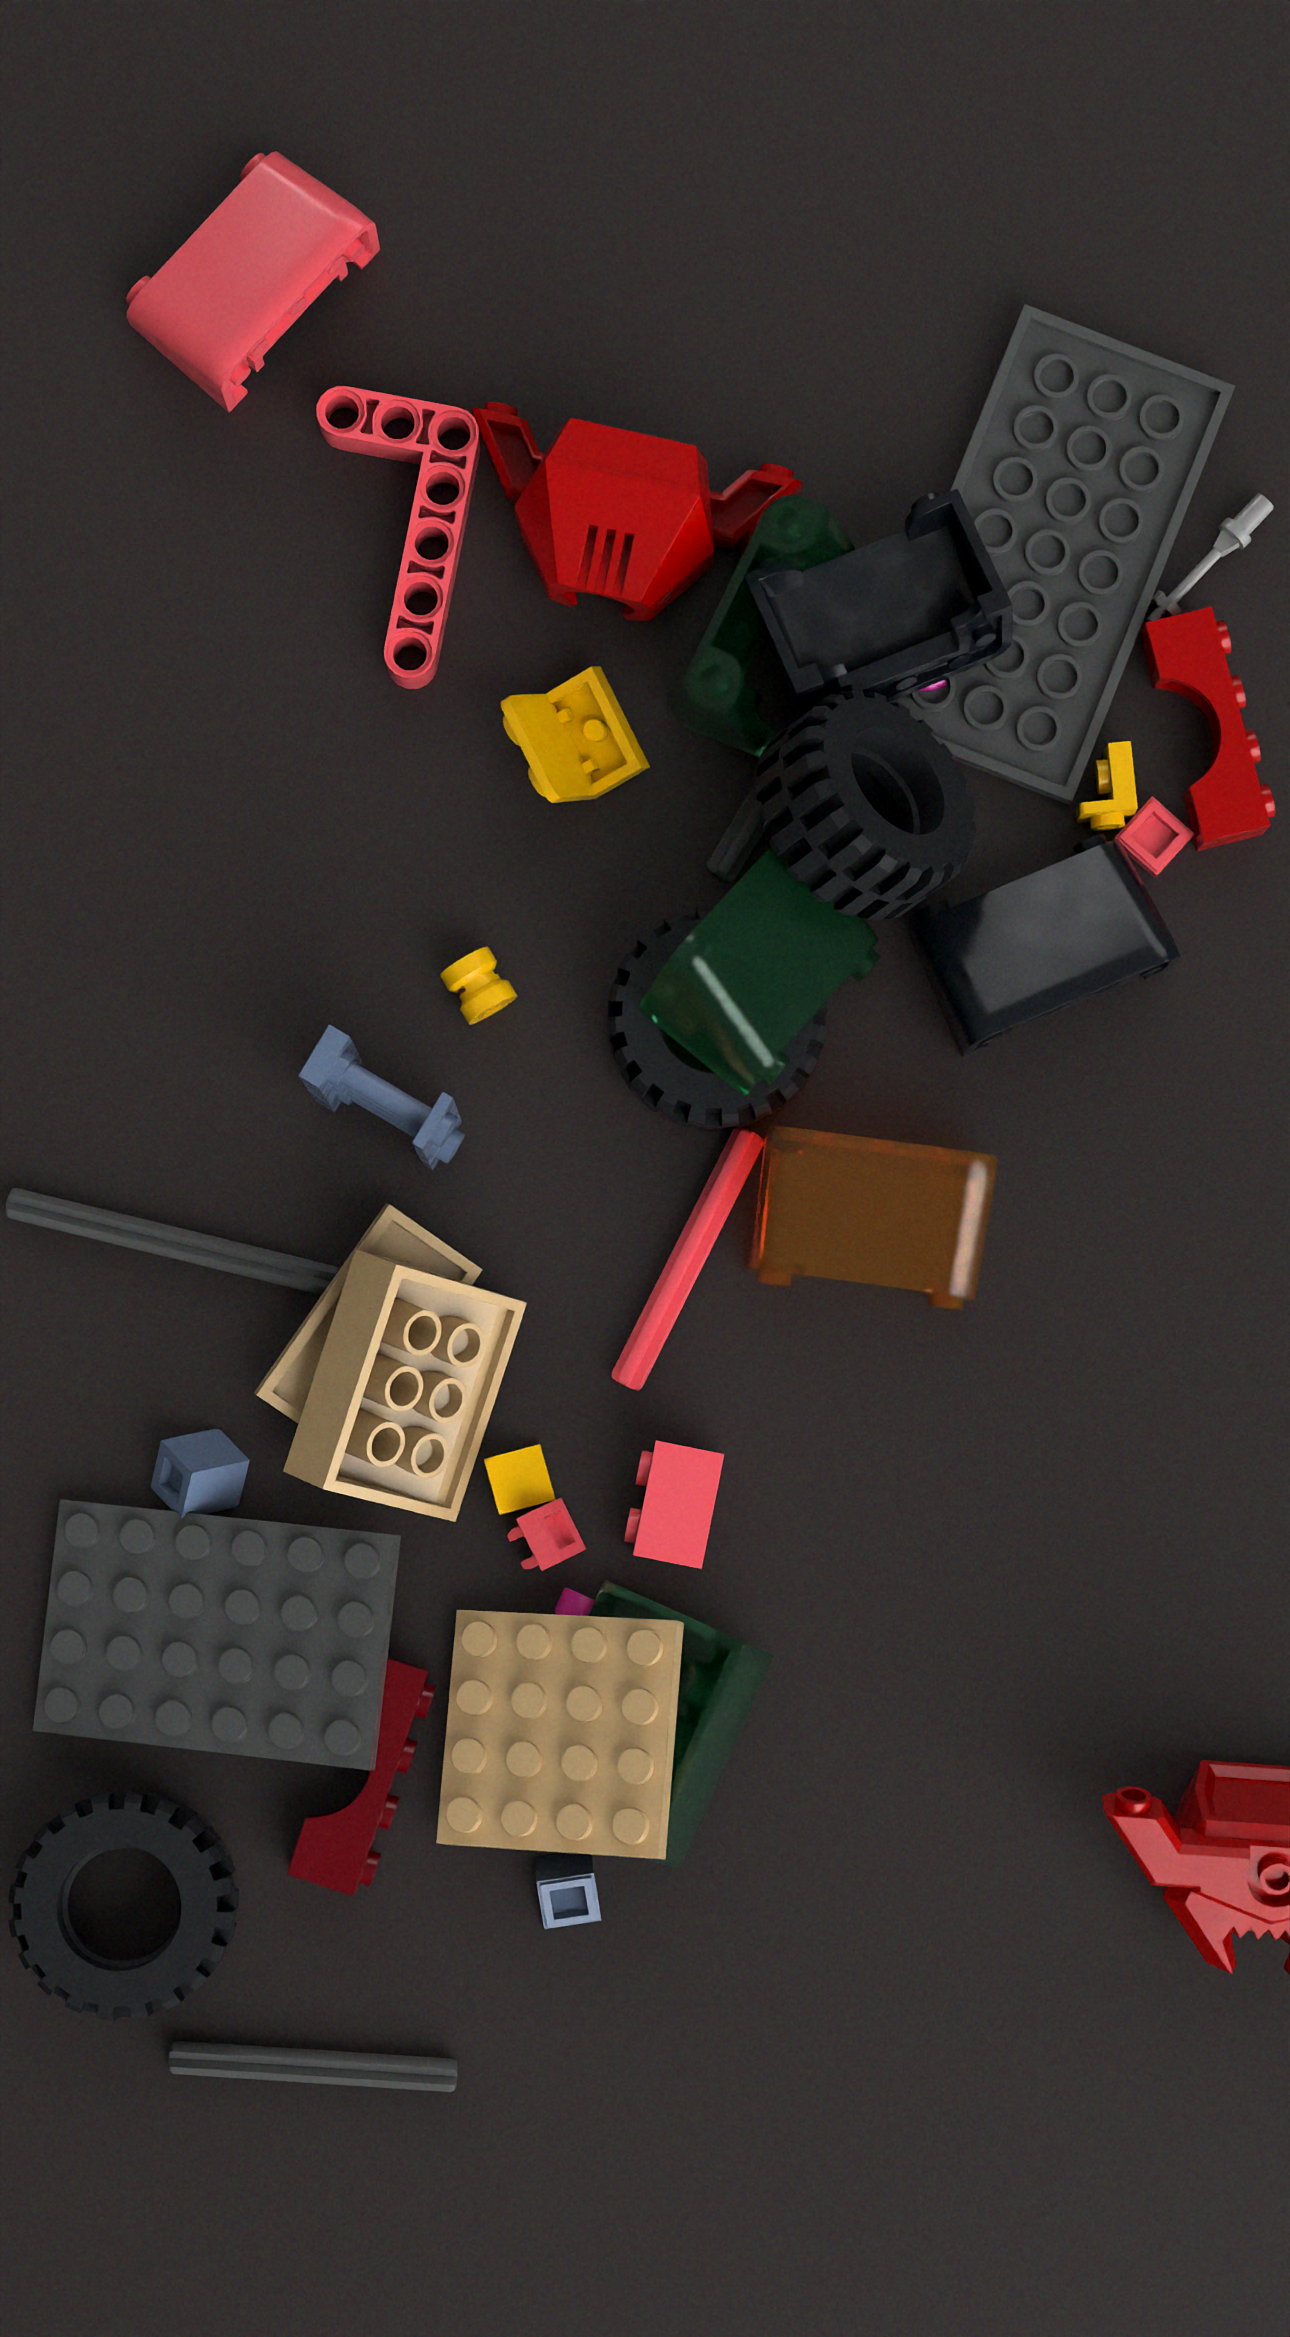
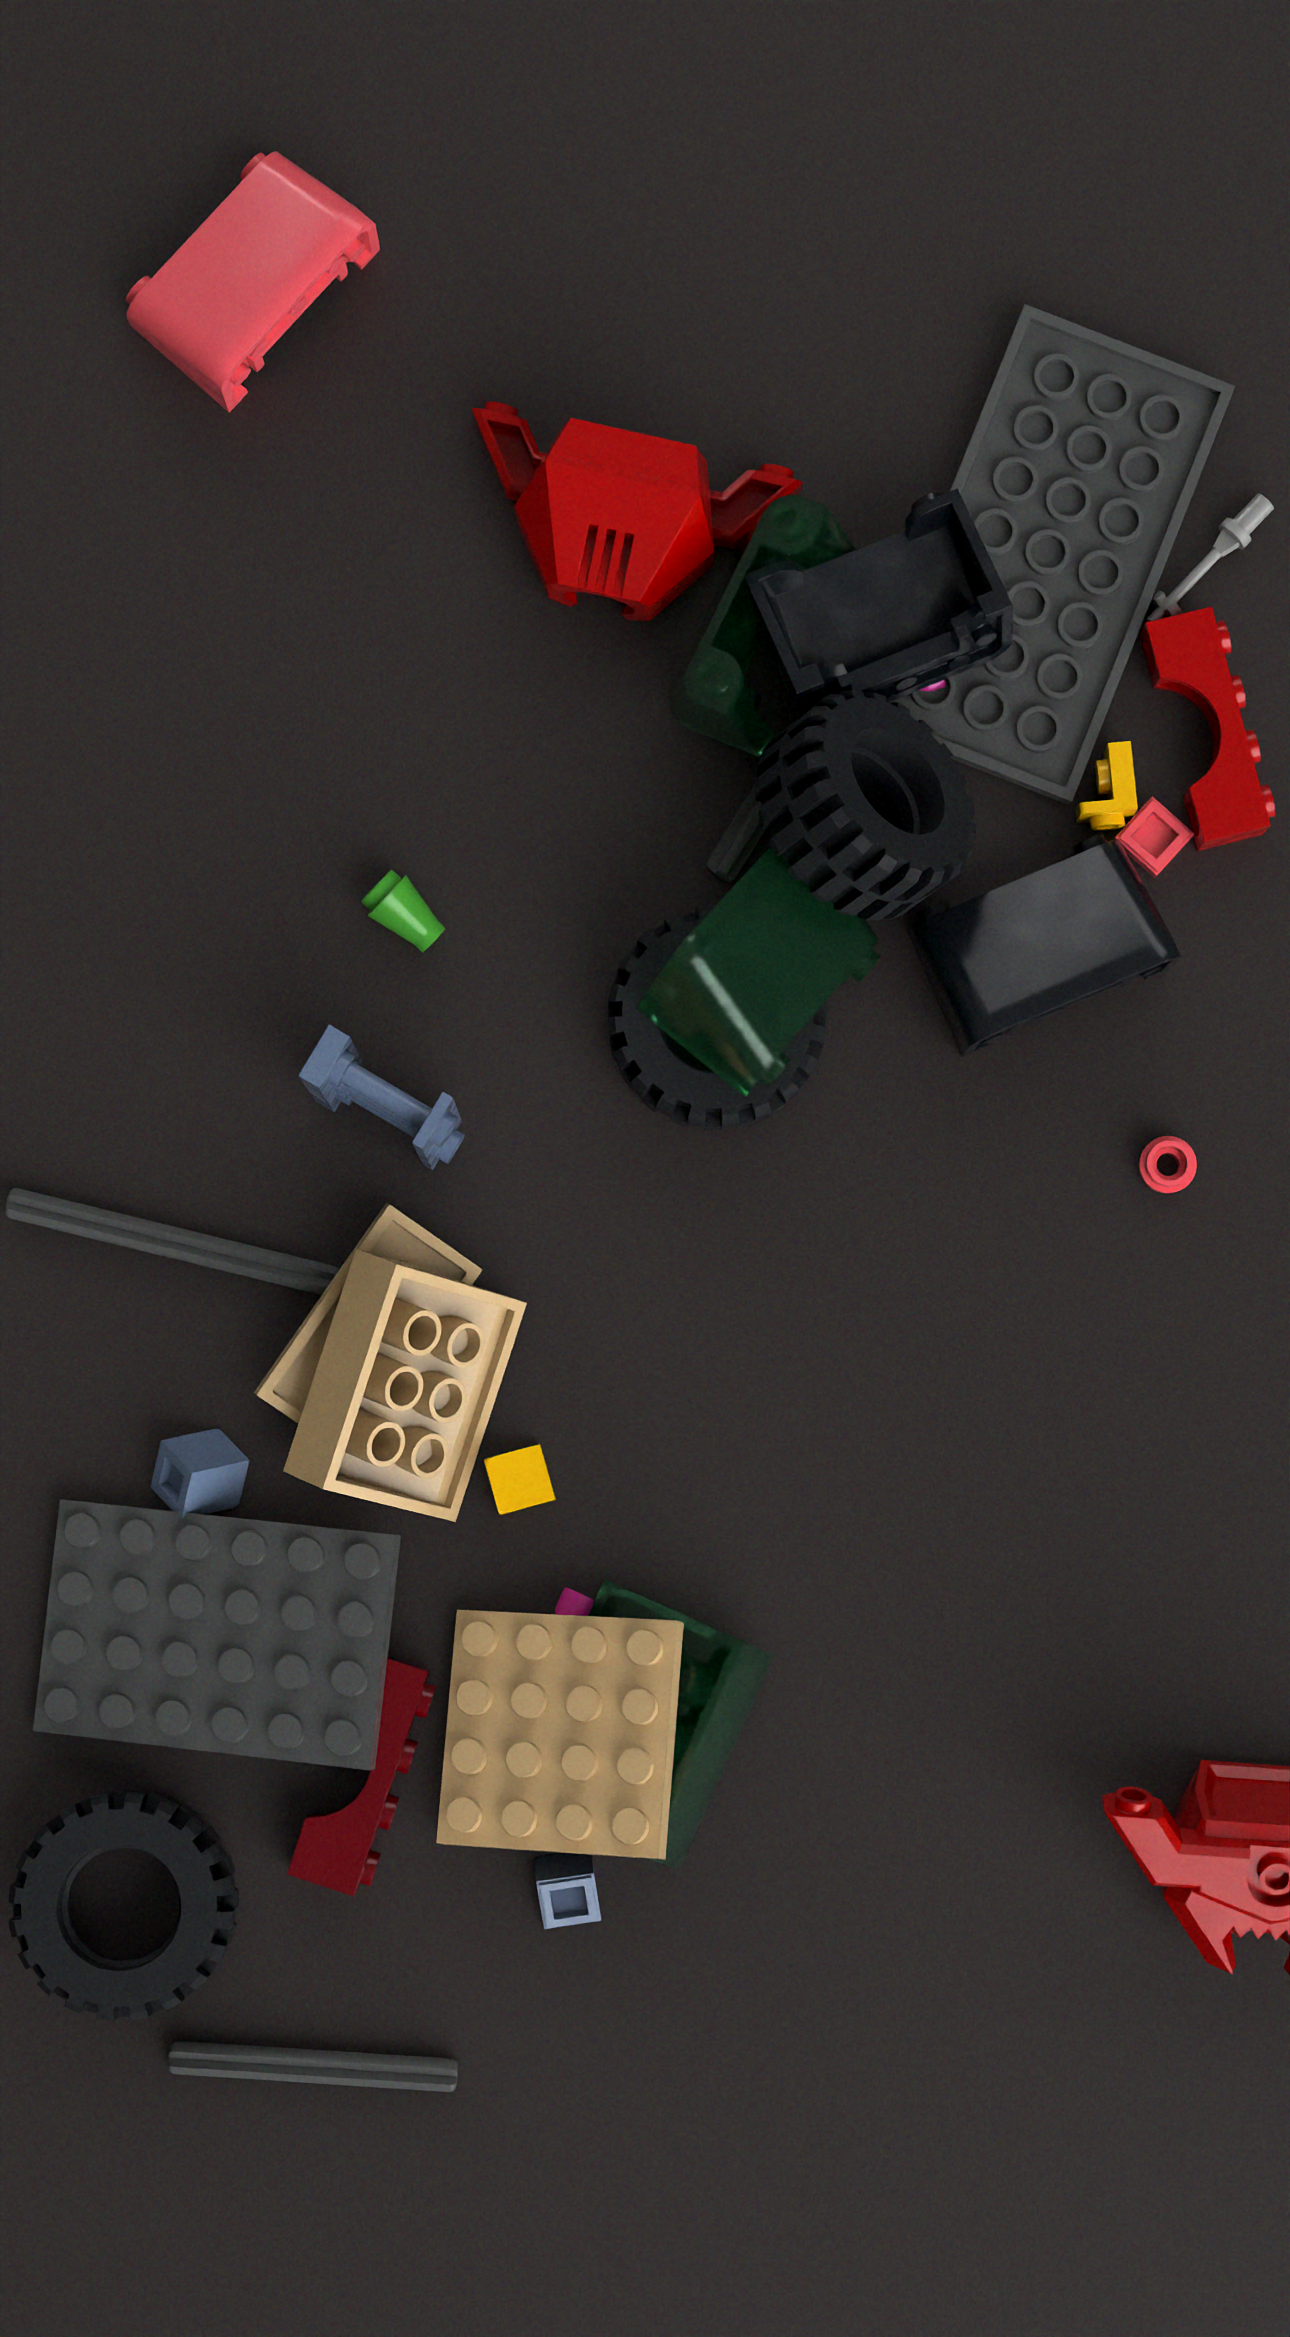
coral beam [316,386,481,689] -> none
yellow wheel [440,946,518,1025] -> none
yellow bracket [500,666,650,803] -> none
coral tile [507,1498,586,1571] -> none
coral axle [612,1127,764,1391] -> none
coral brick [624,1440,724,1569] -> none
clear orange windscreen [746,1126,998,1310] -> none
none -> bright green cone [360,869,446,953]
none -> coral plate [1139,1136,1197,1194]

